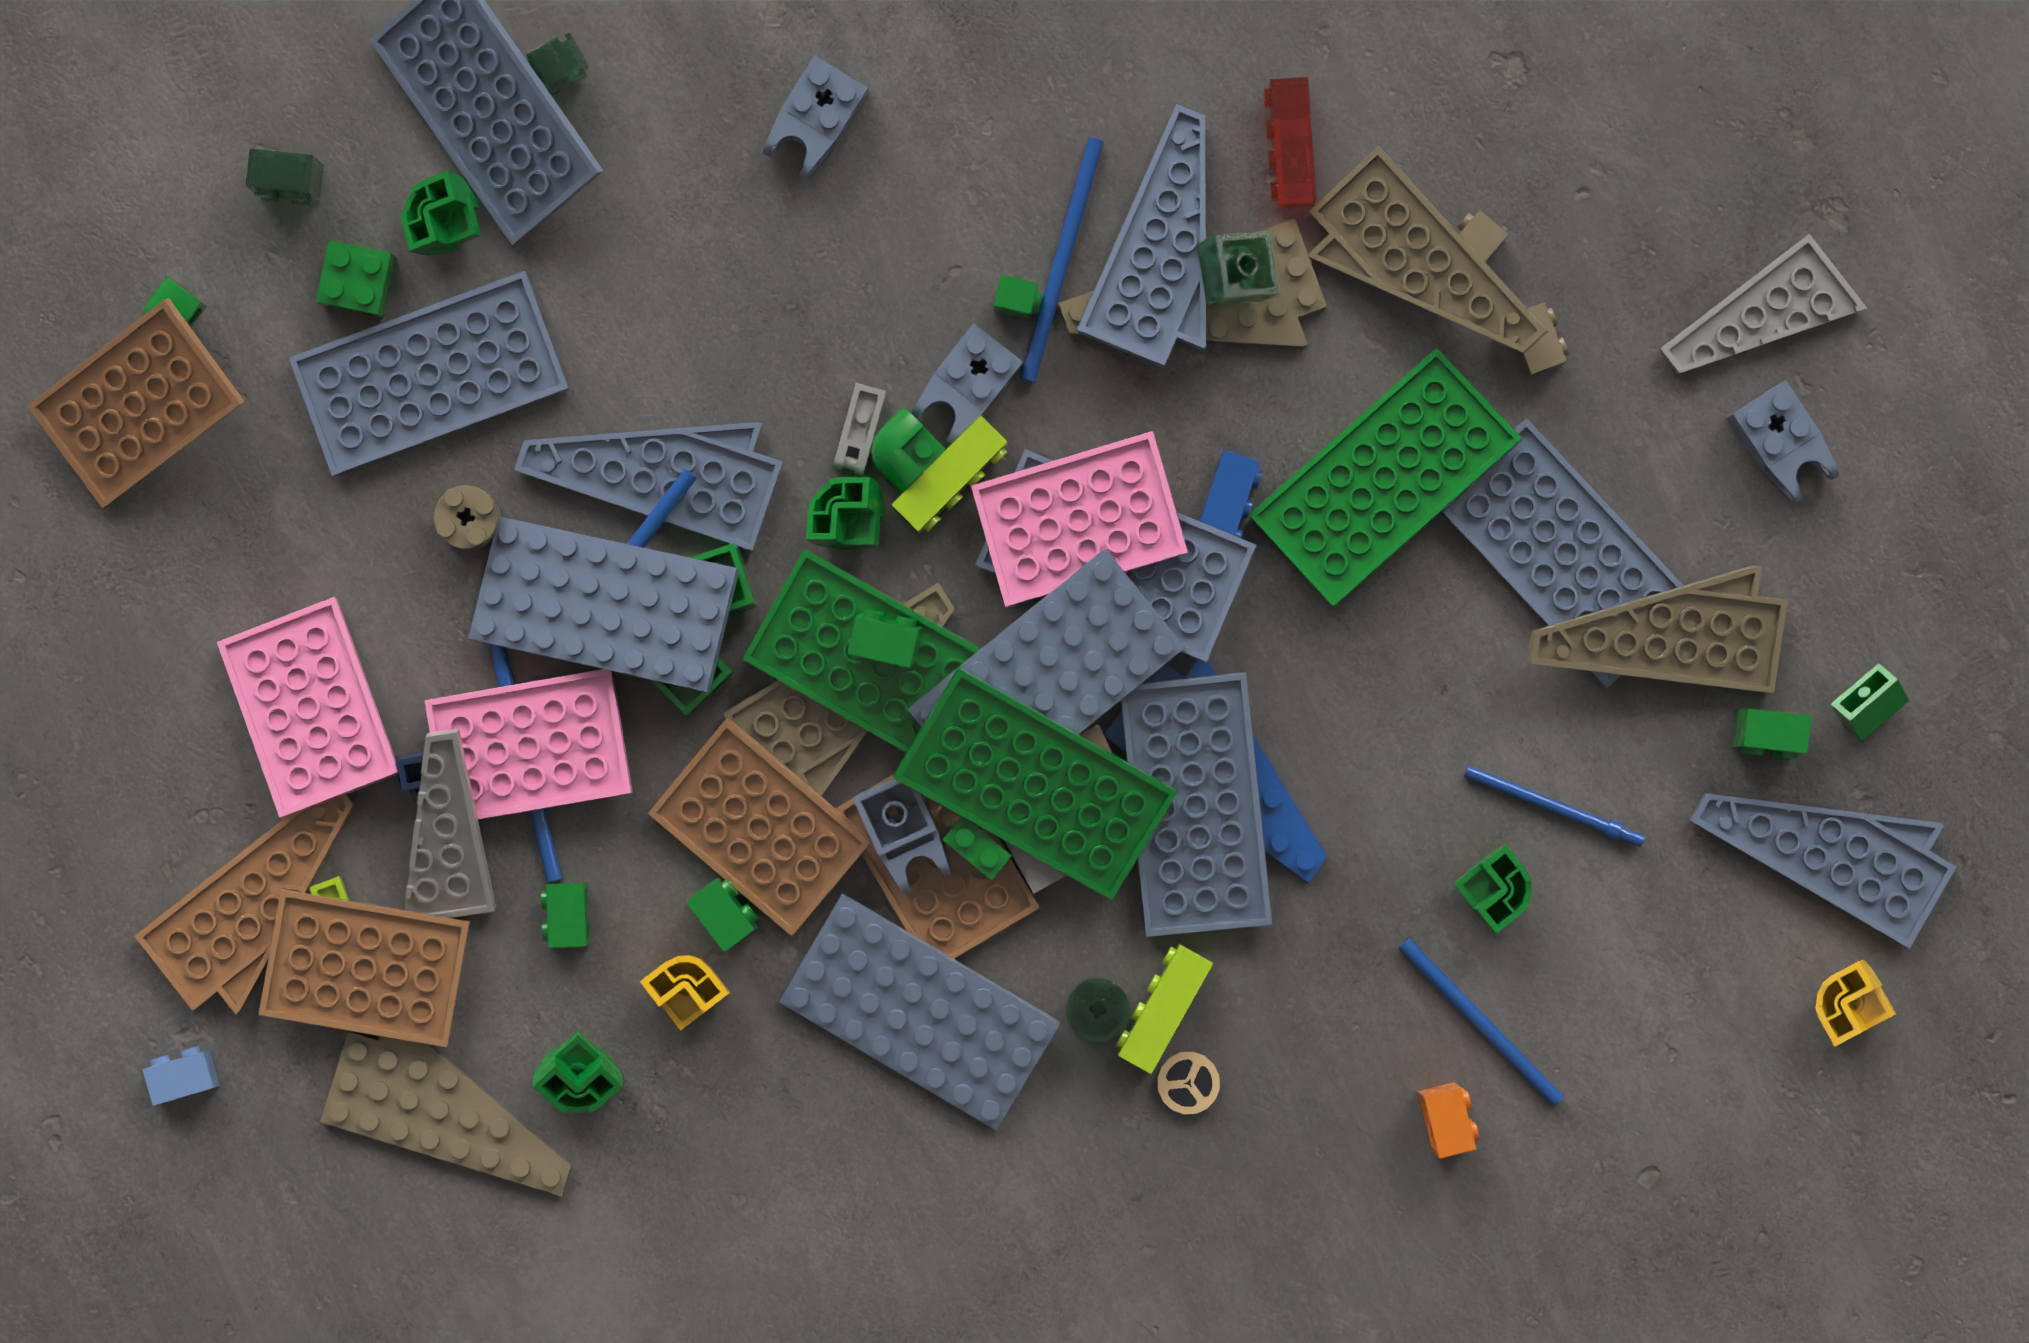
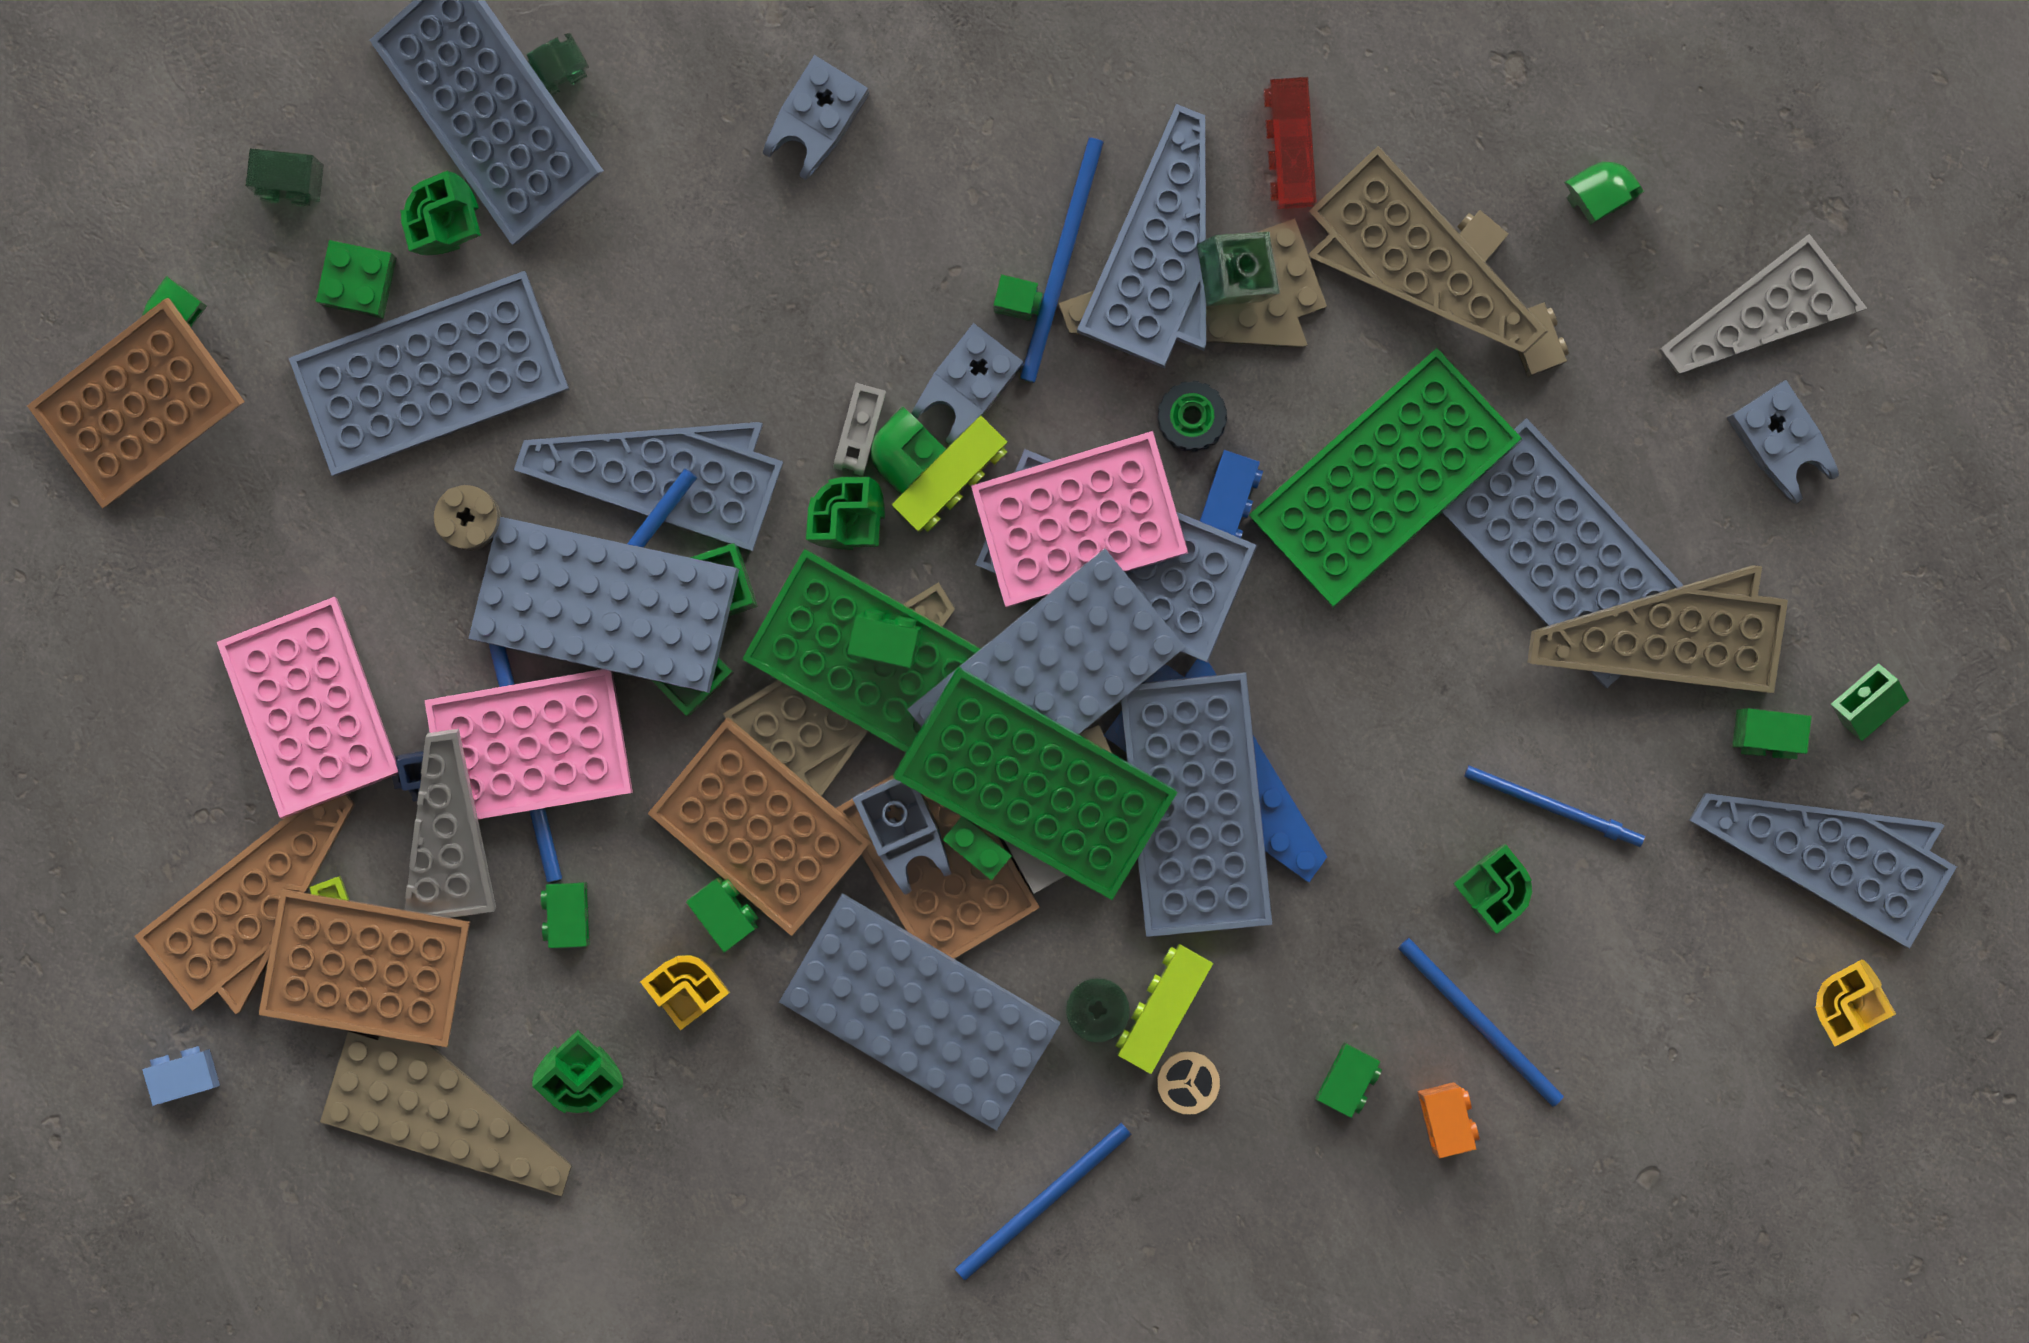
none -> blue piece [955,1123,1132,1280]
none -> black wheel [1158,381,1227,453]
none -> green brick [1315,1042,1382,1118]
none -> green brick [1564,161,1644,225]

